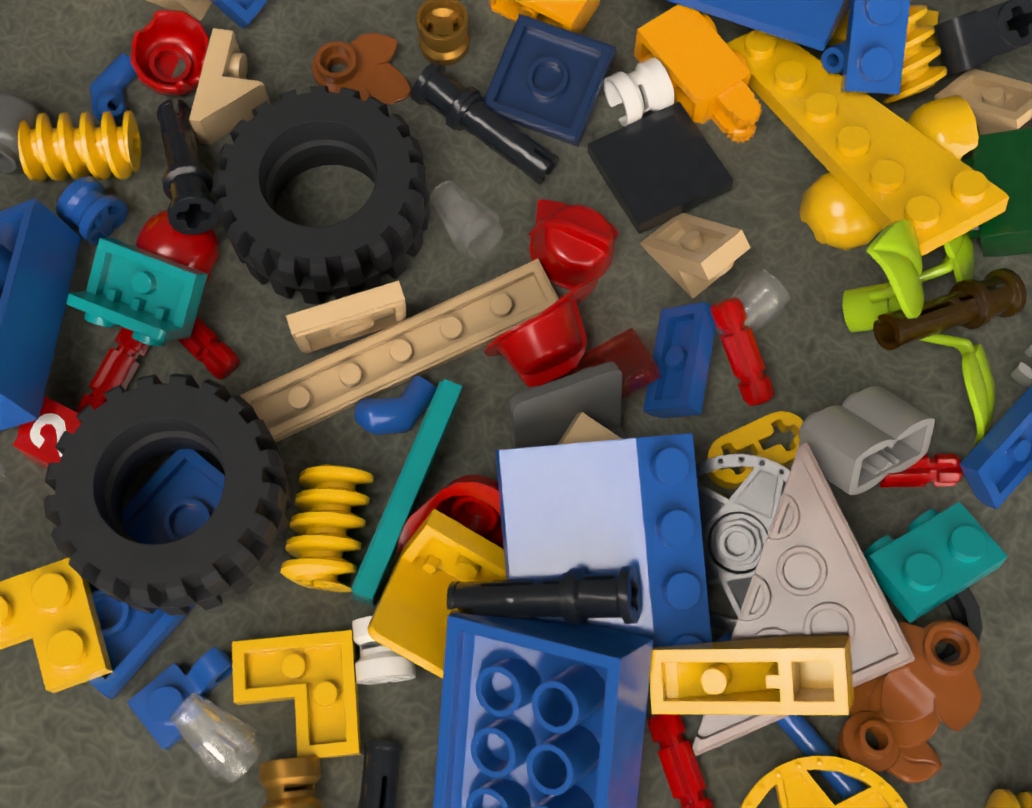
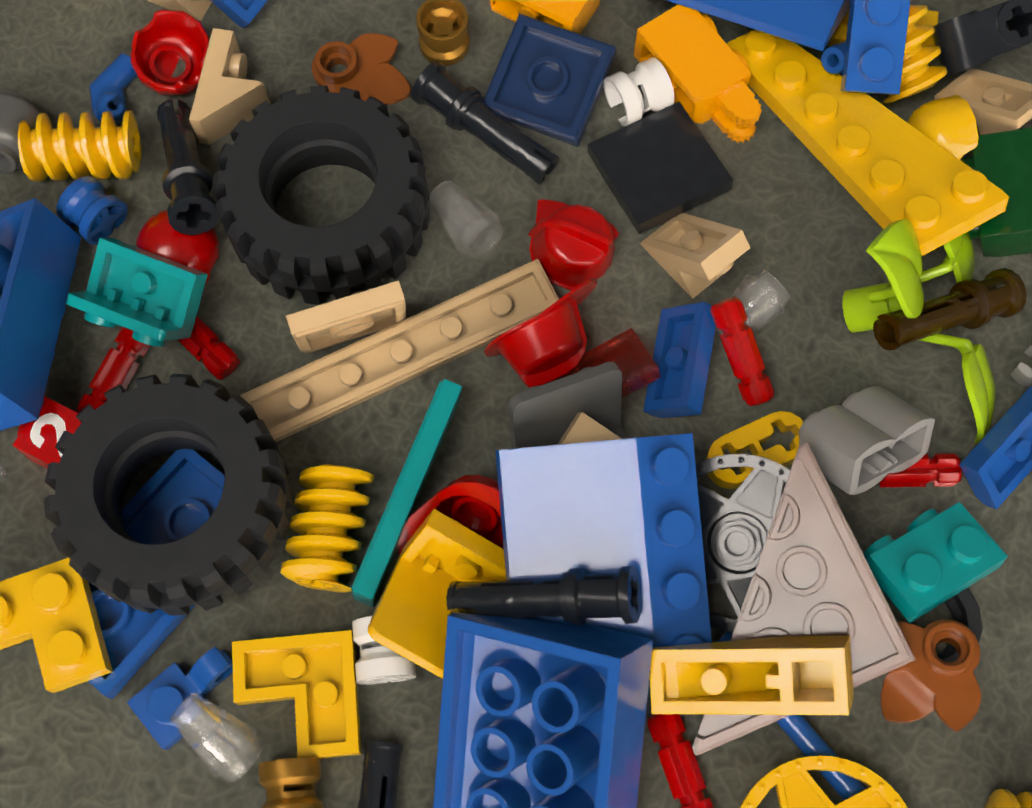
blue arm [354,375,436,435] -> none
yellow hair [799,172,882,251] -> none
dark orange plate [838,673,942,783] -> none

